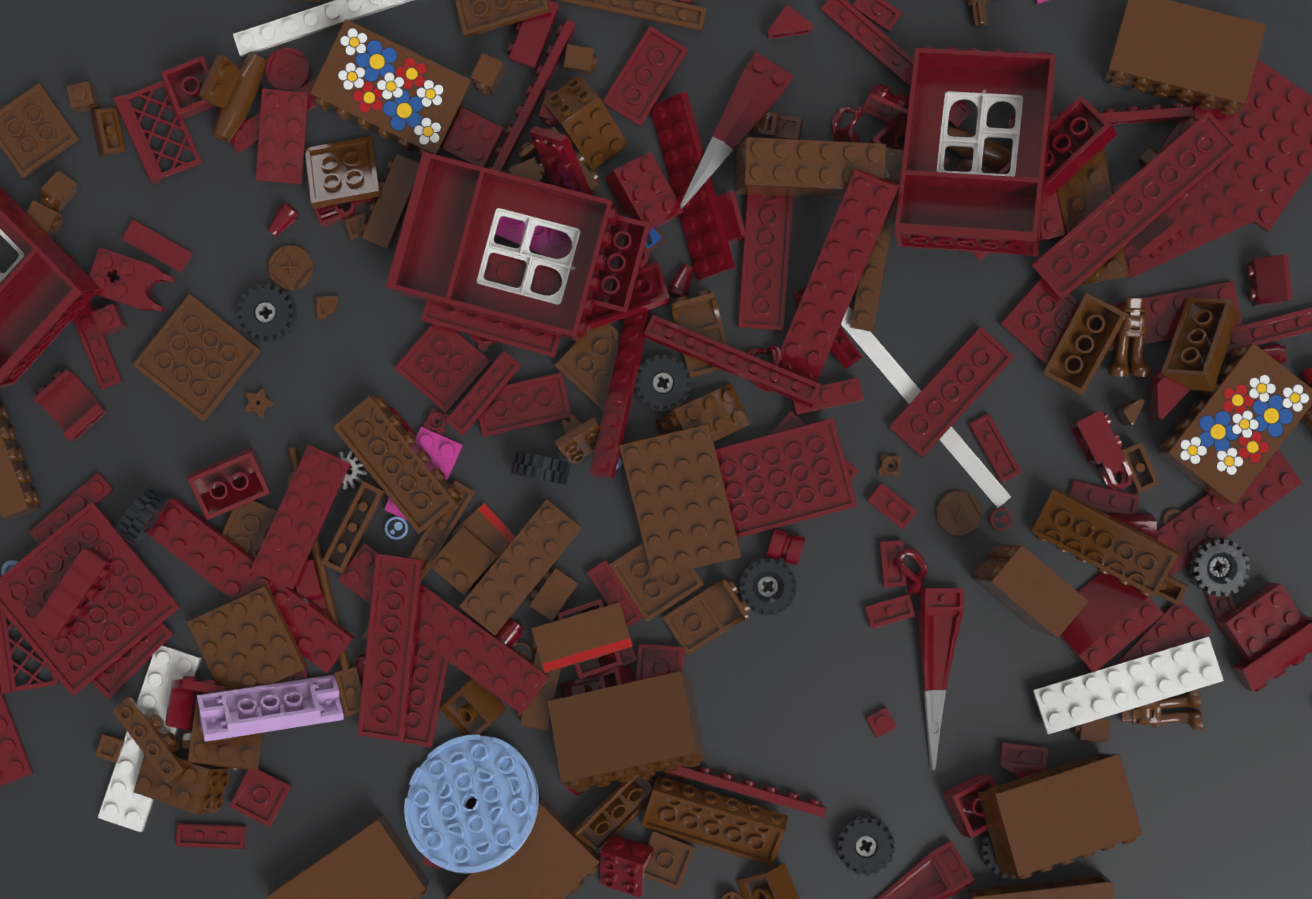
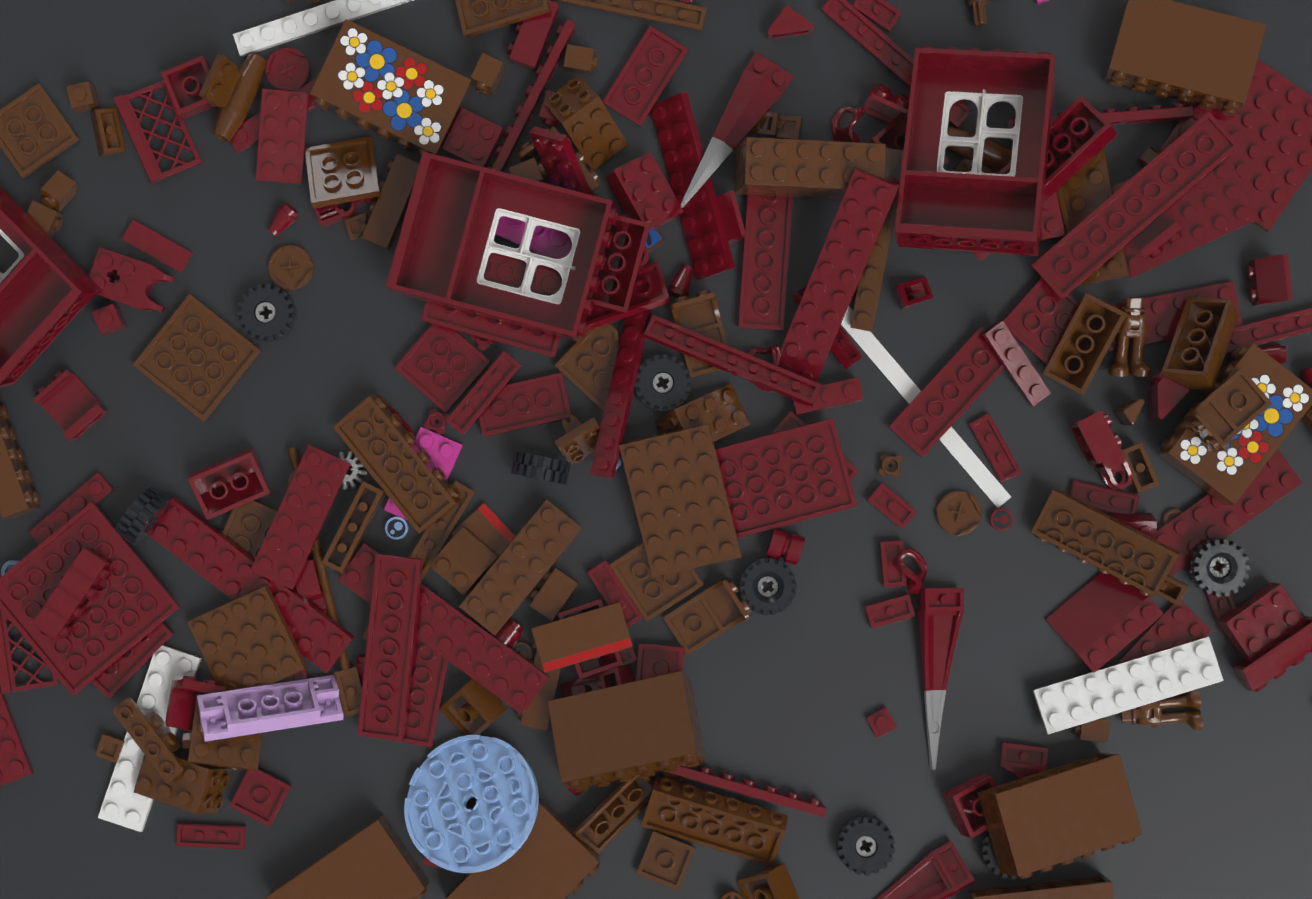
dark red tile [69,255,123,390] -> none
reddish brown plate [245,388,274,418] -> none
reddish brown tile [315,295,339,321] -> none
dark red bracket [600,834,654,897] -> none
reddish brown brick [972,544,1089,638] -> none
none -> dark red slope [893,277,934,310]
none -> plate [982,320,1051,407]
none -> reddish brown bracket [1184,368,1272,452]

